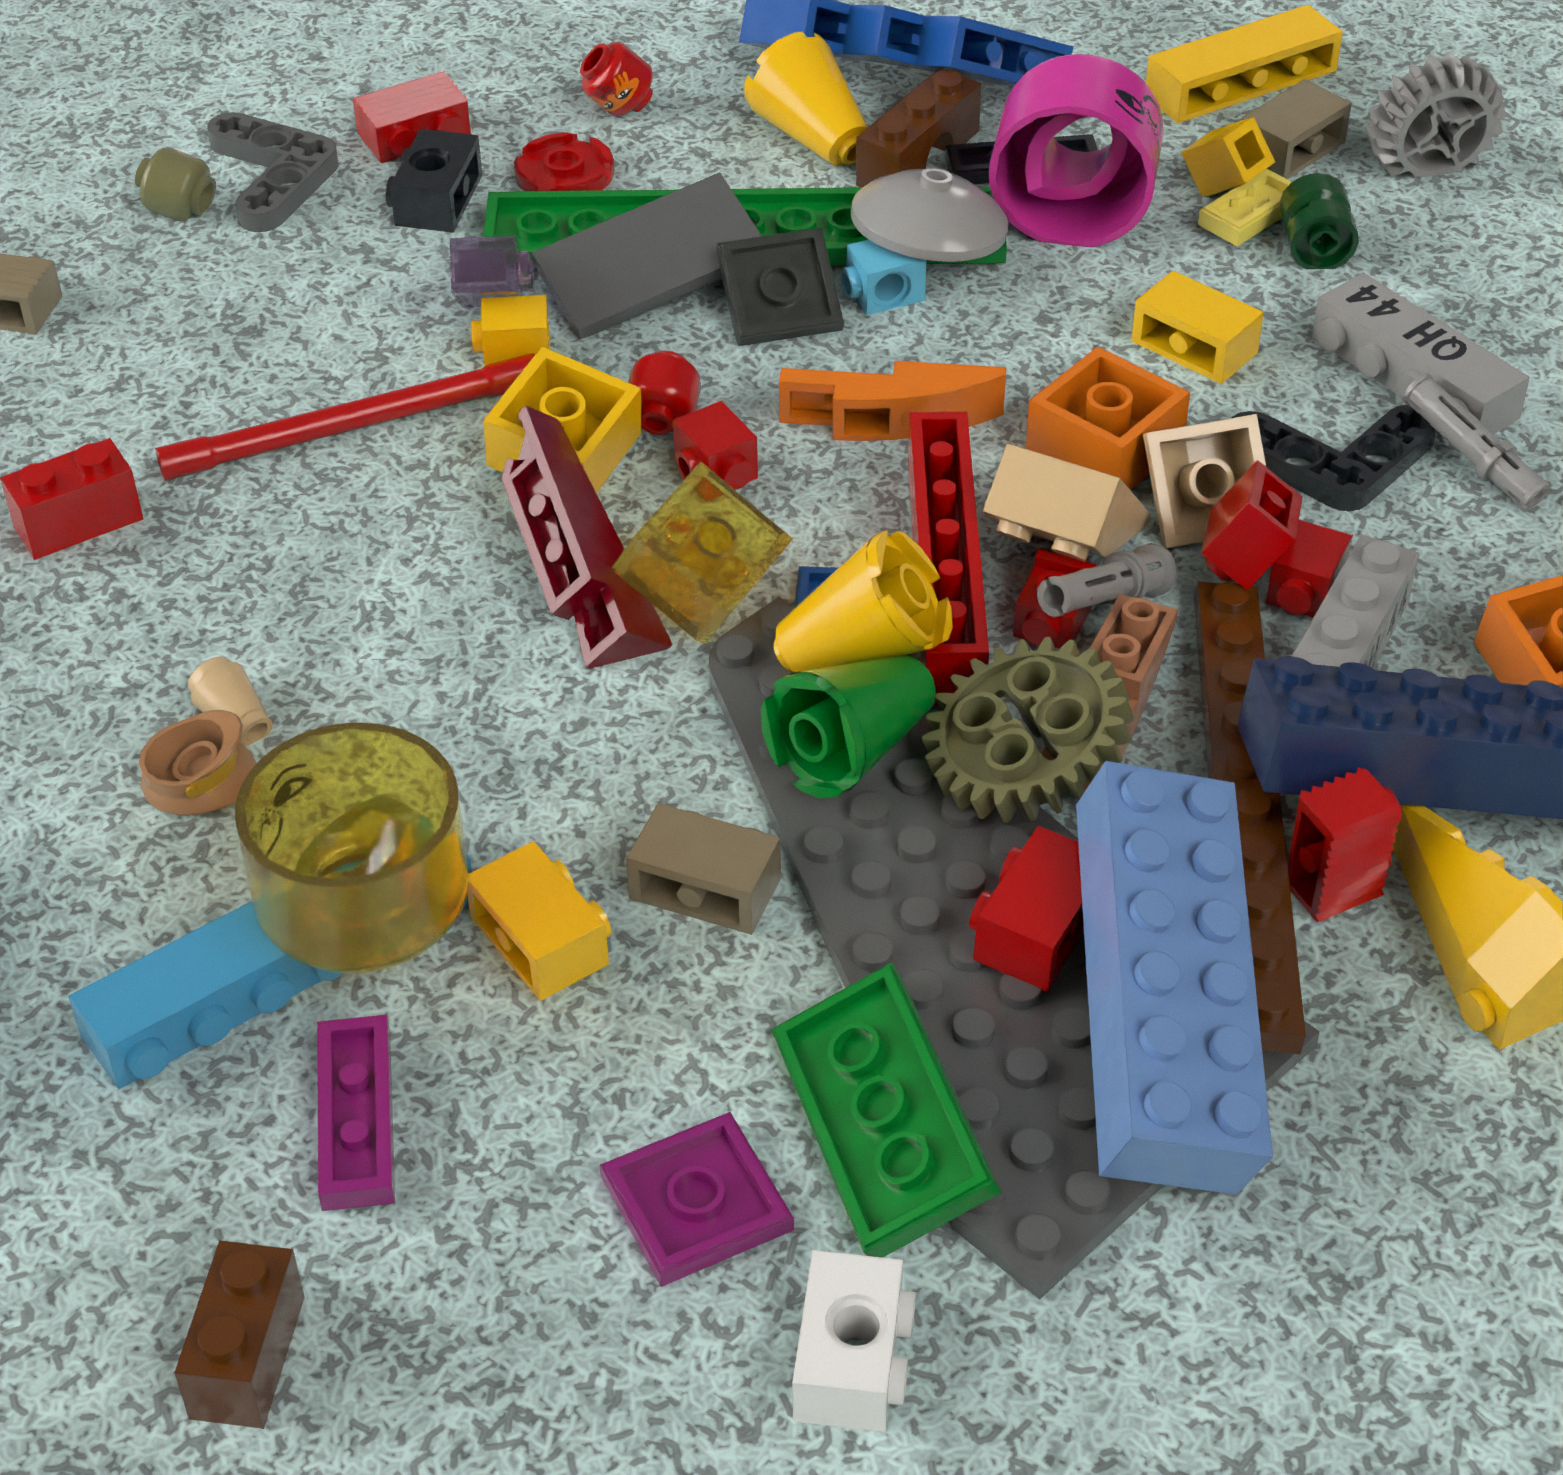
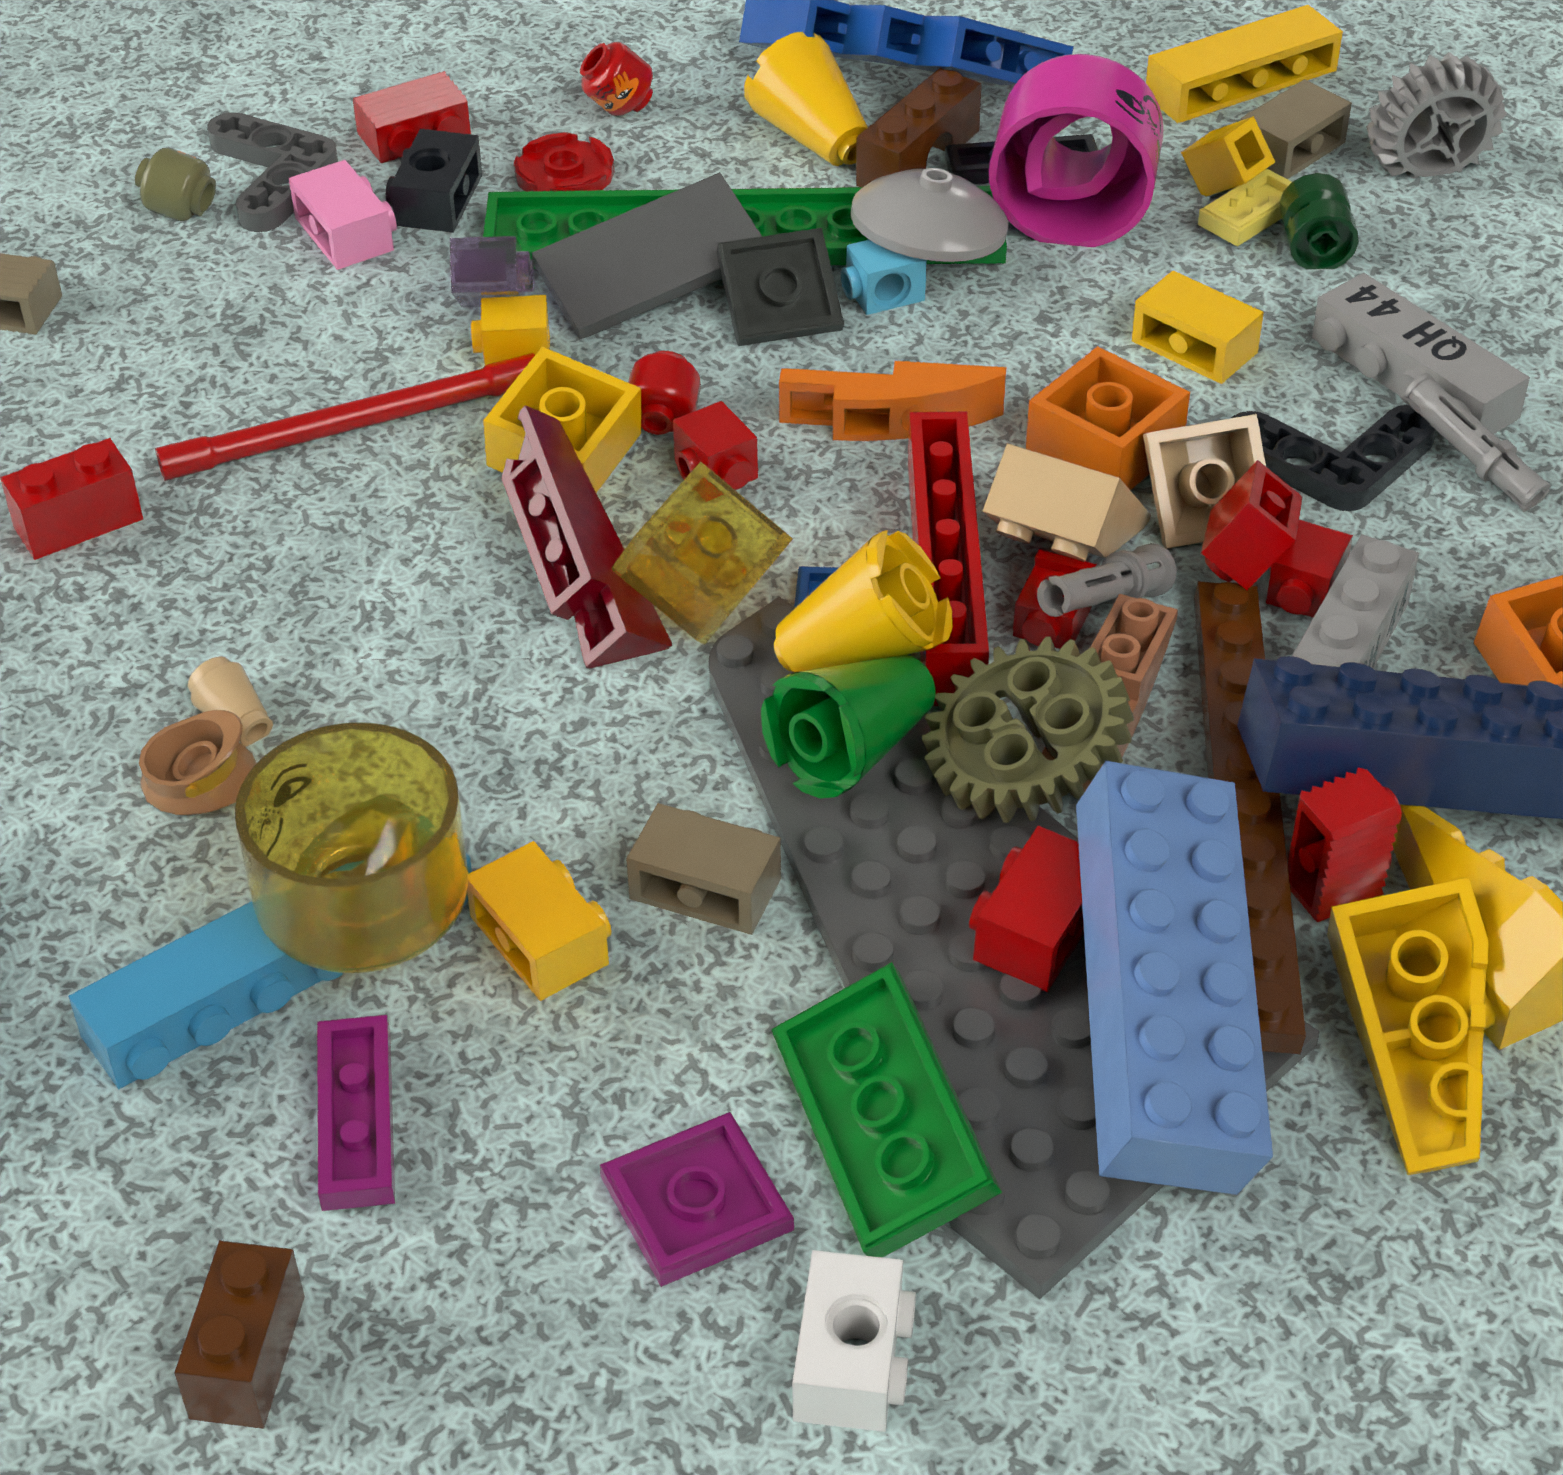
none -> bright pink brick [289,160,397,270]
none -> yellow wedge [1327,877,1489,1175]

